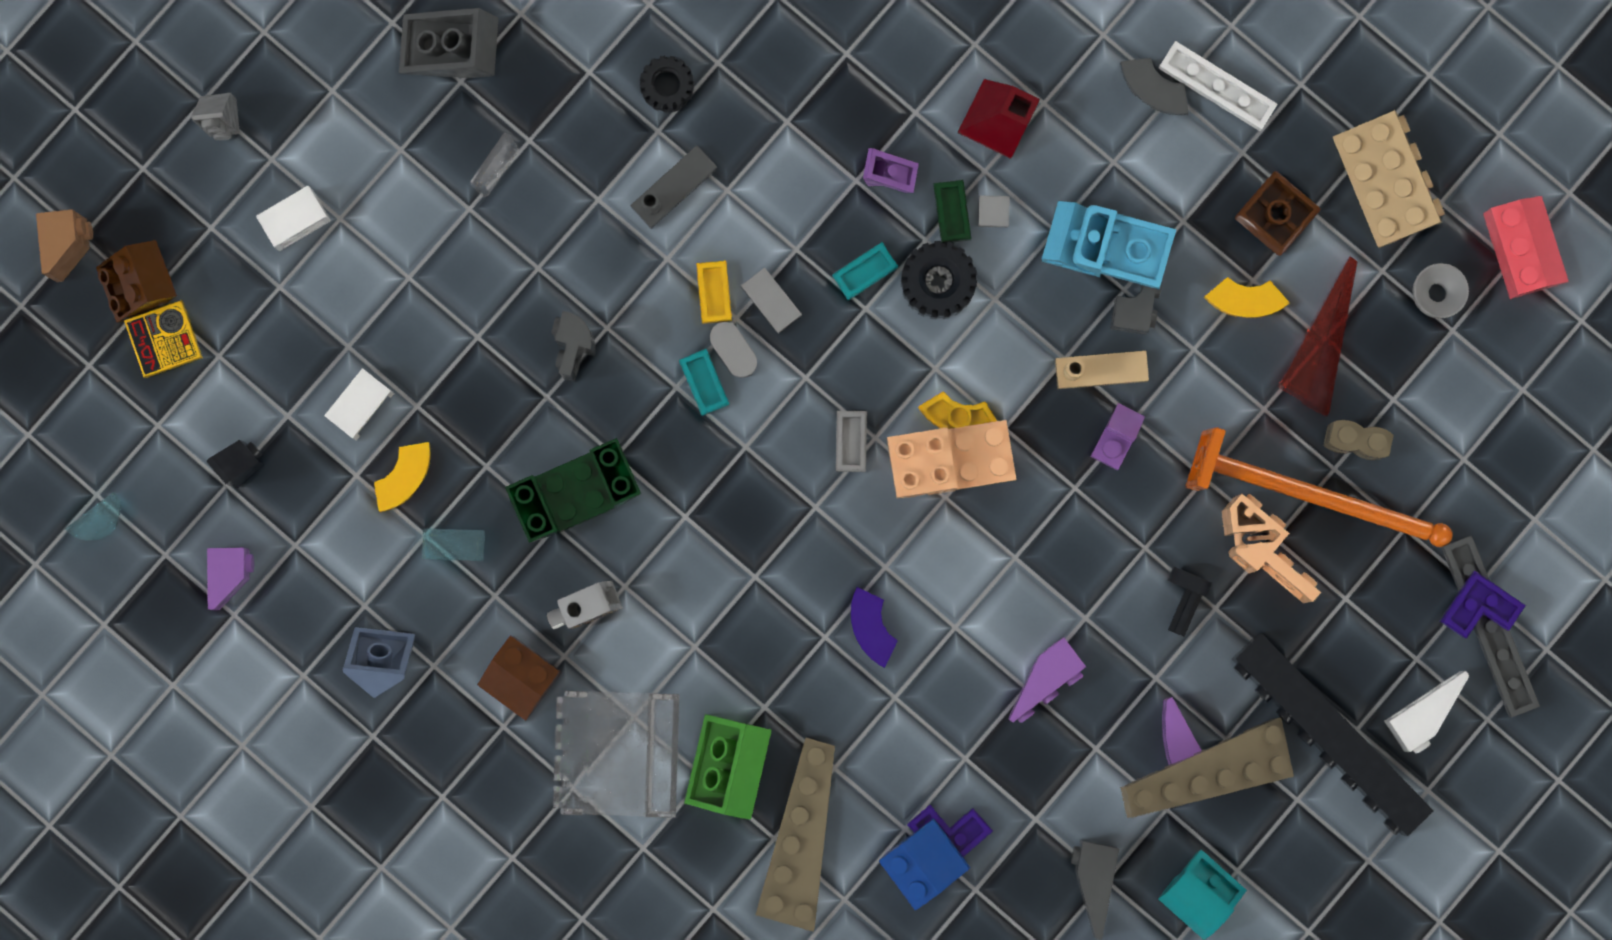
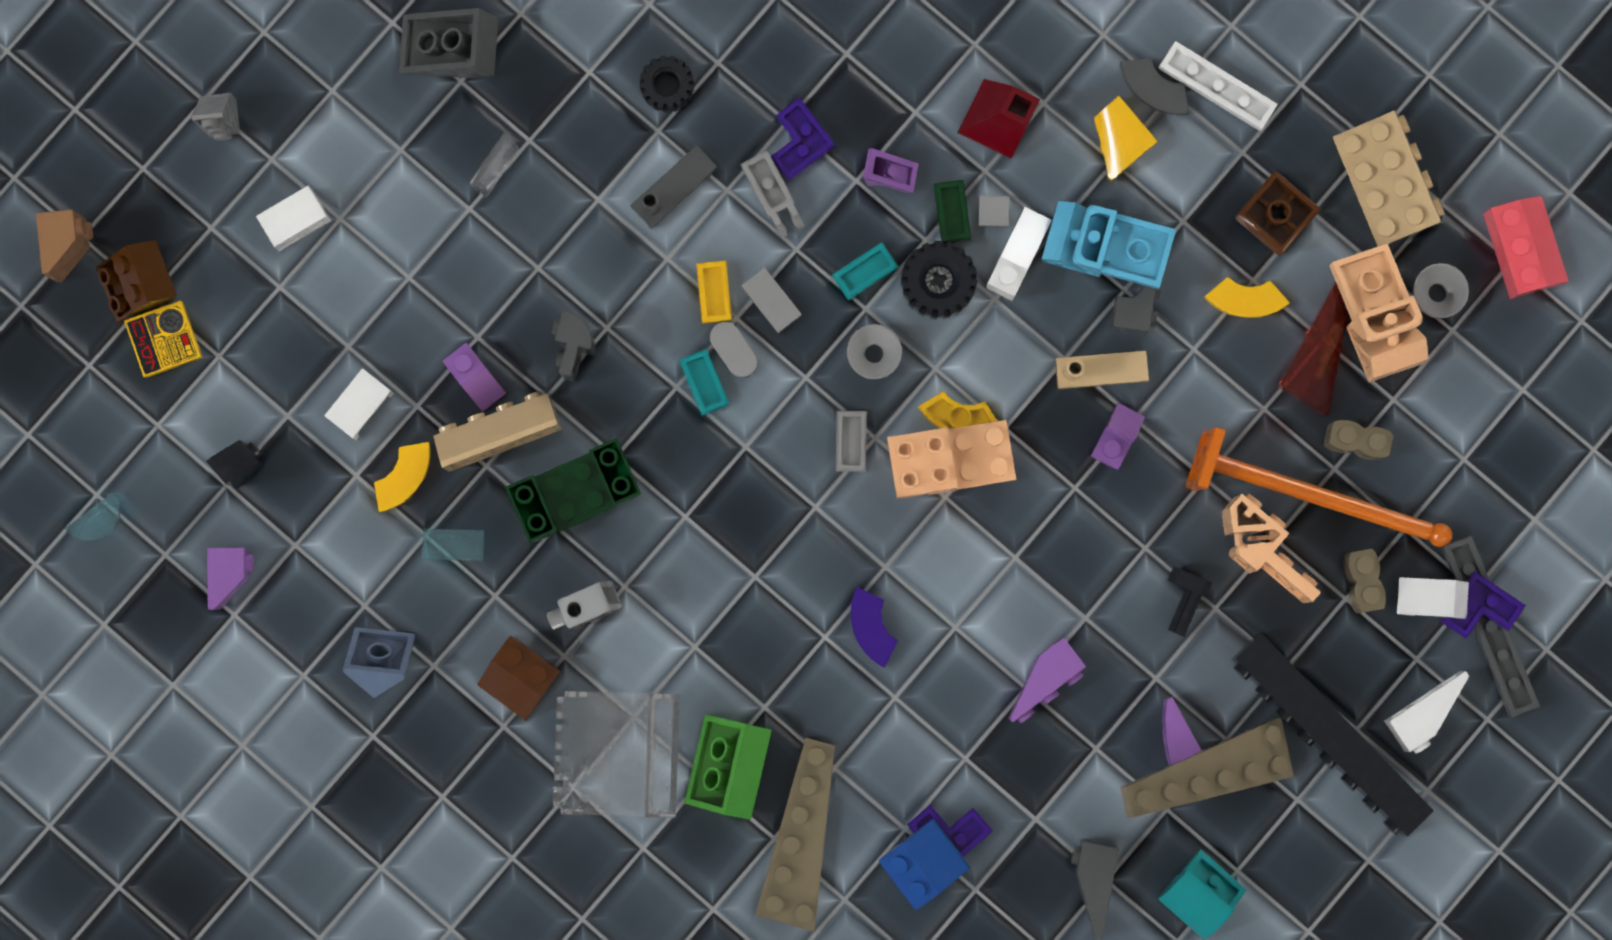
none -> tan slope [433,391,563,472]
none -> medium lavender slope [442,343,507,412]
none -> light grey hinge [740,150,804,238]
none -> dark purple tile [771,97,836,182]
none -> light grey piece [847,324,902,380]
none -> white slope [986,207,1052,301]
none -> yellow slope [1094,96,1158,182]
none -> light nougat piece [1329,243,1429,382]
none -> dark tan brick [1343,549,1386,614]
none -> white panel [1397,577,1469,619]

